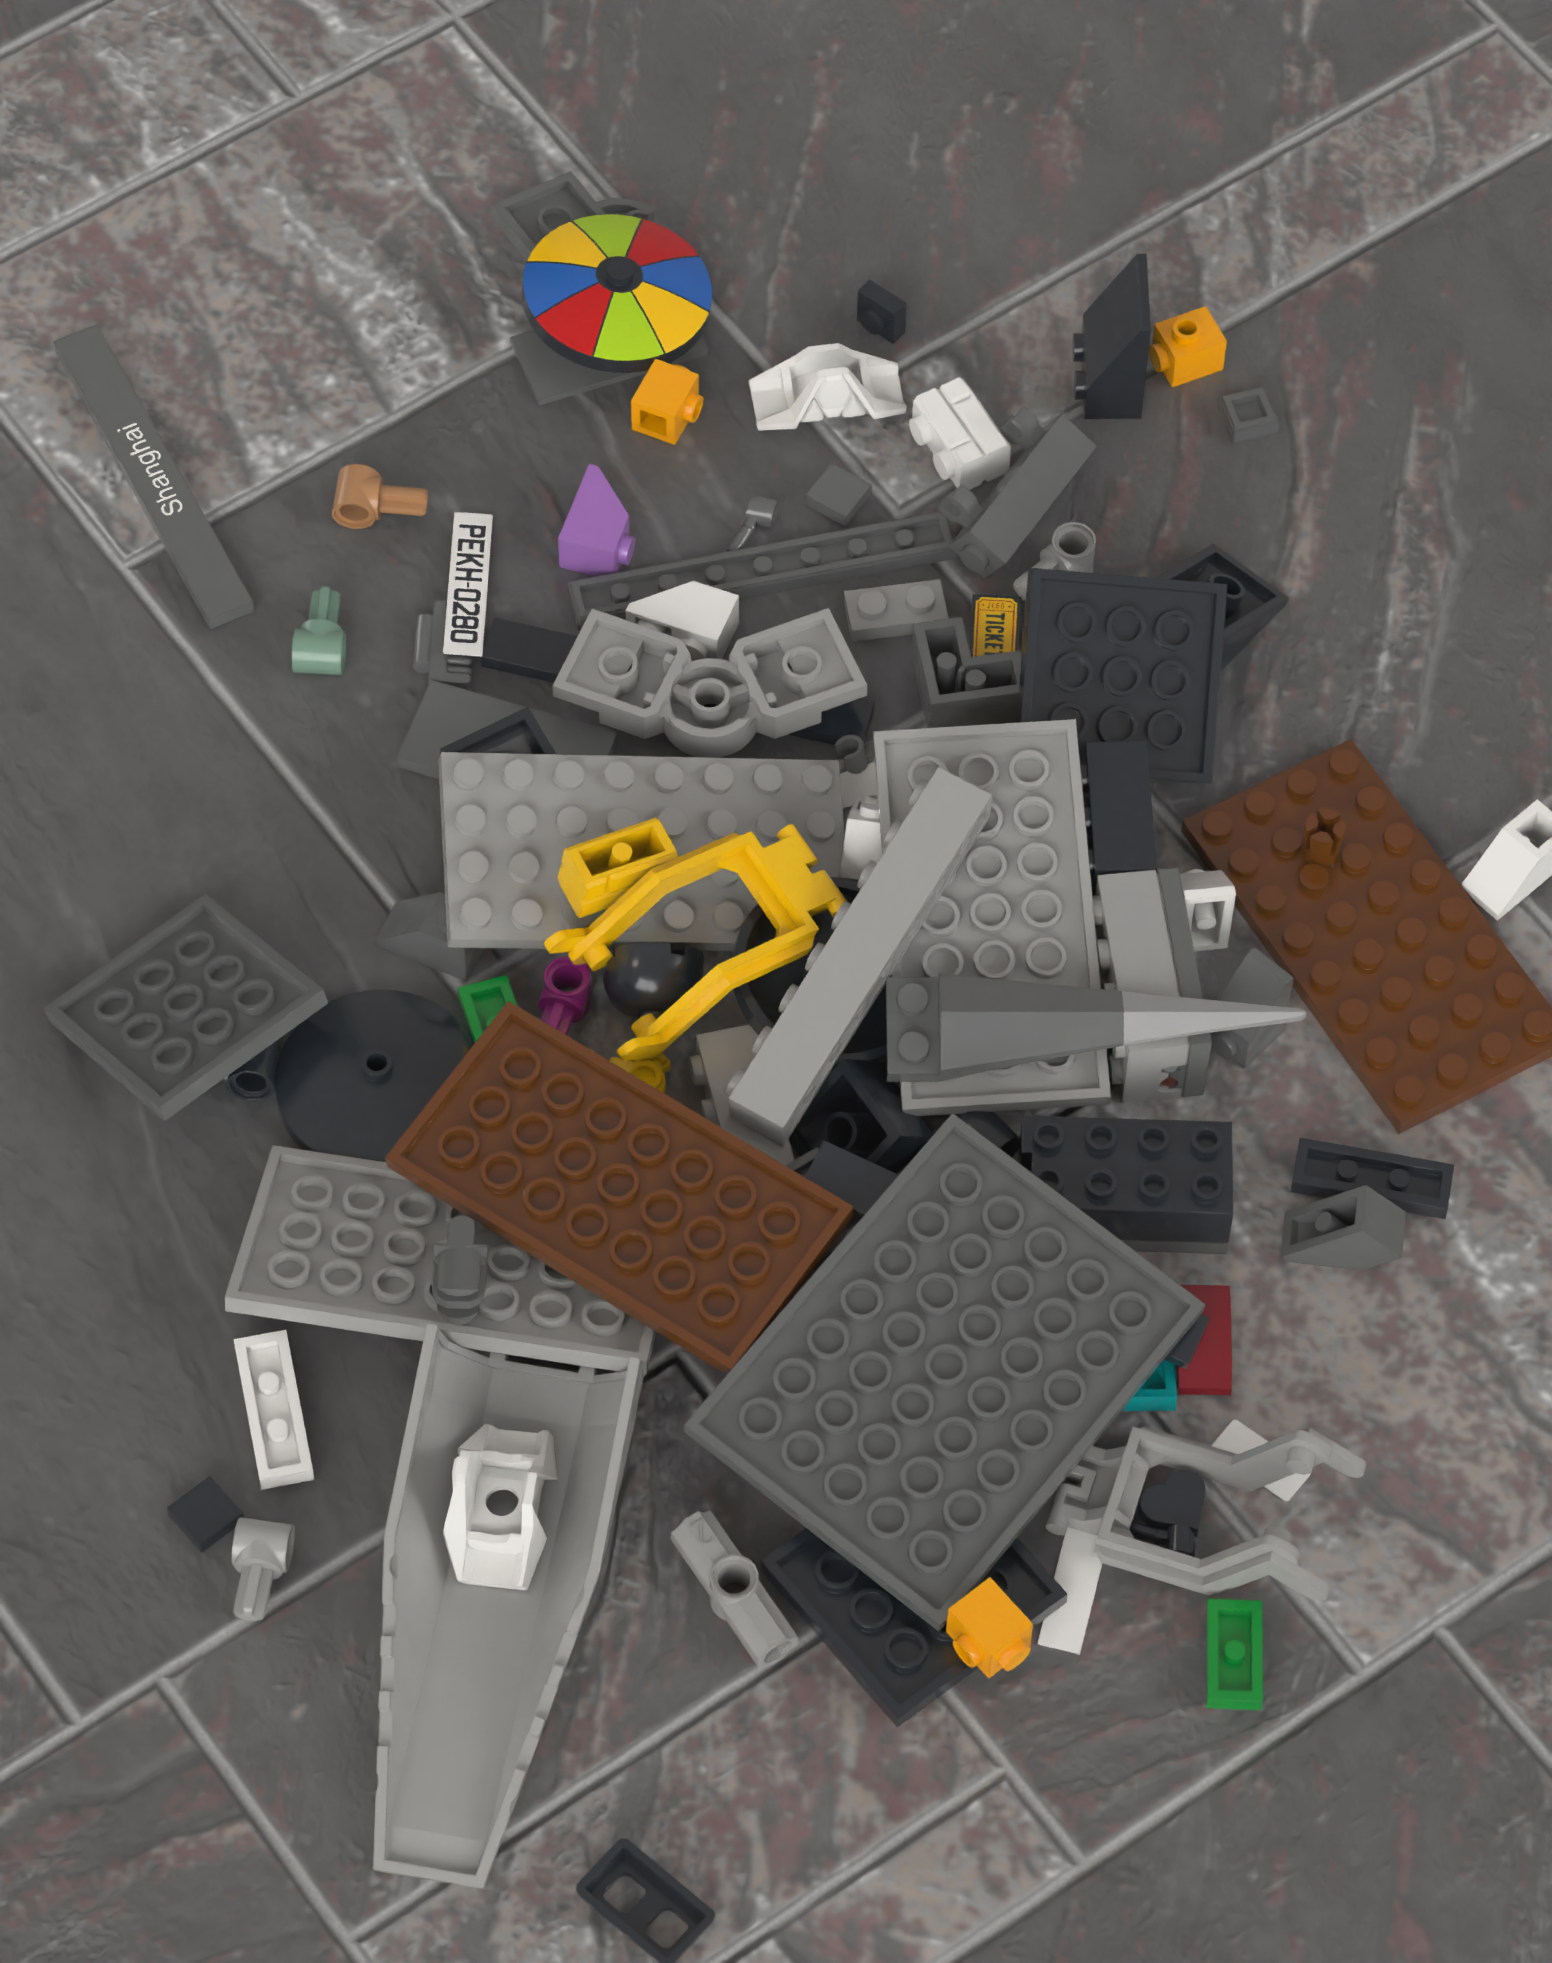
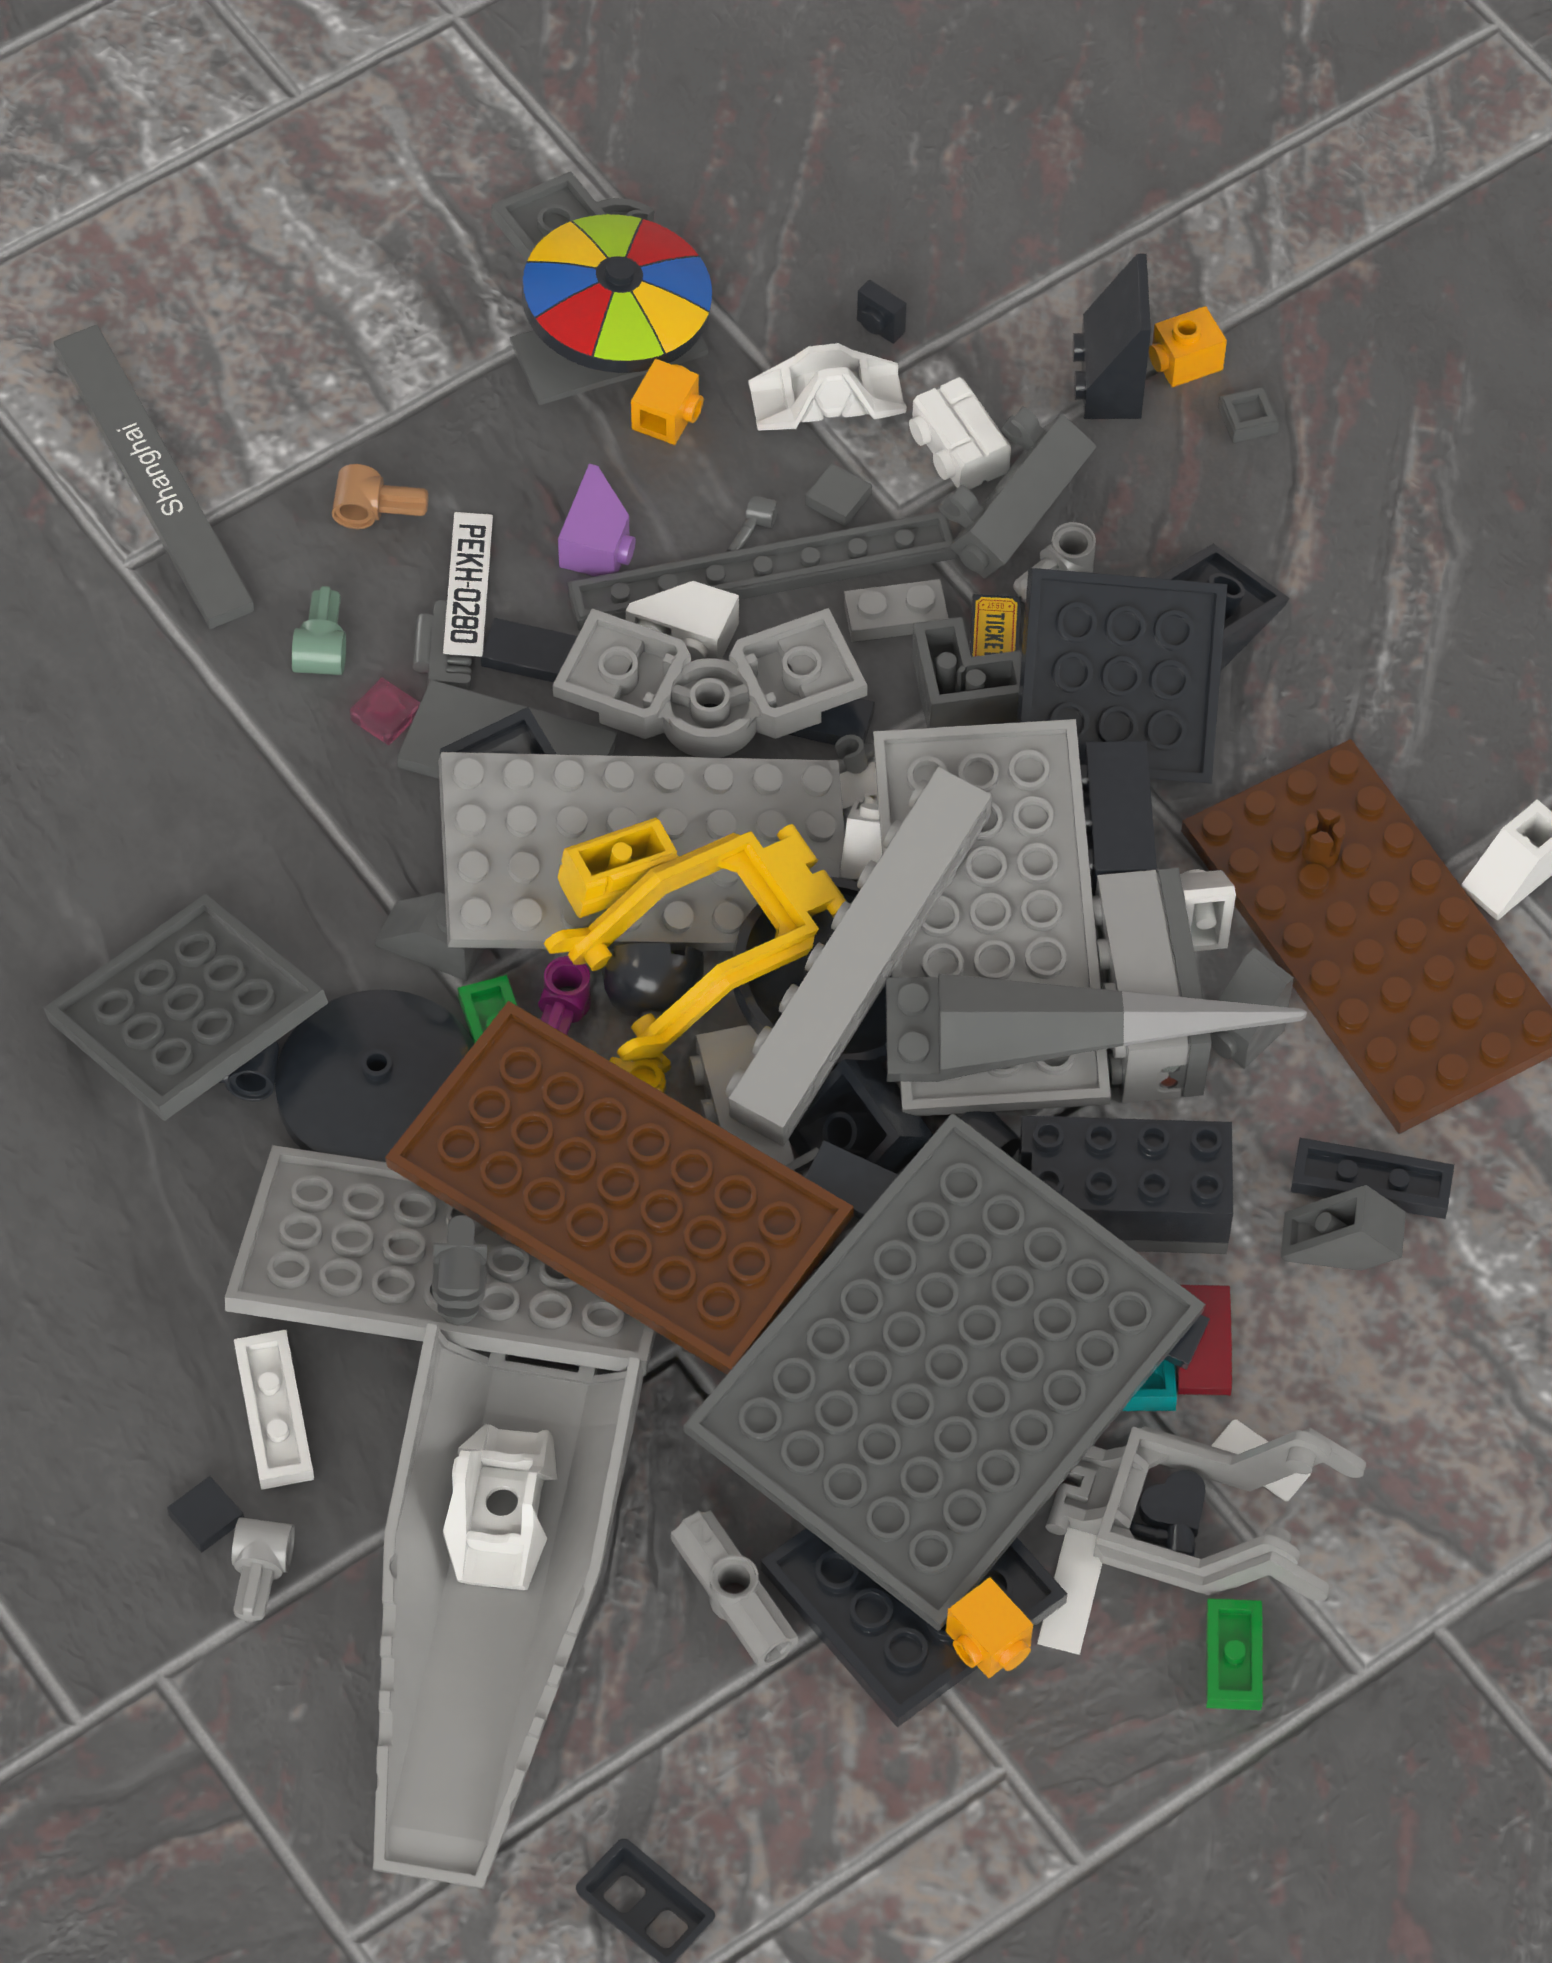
none -> clear pink plate [350,677,420,746]

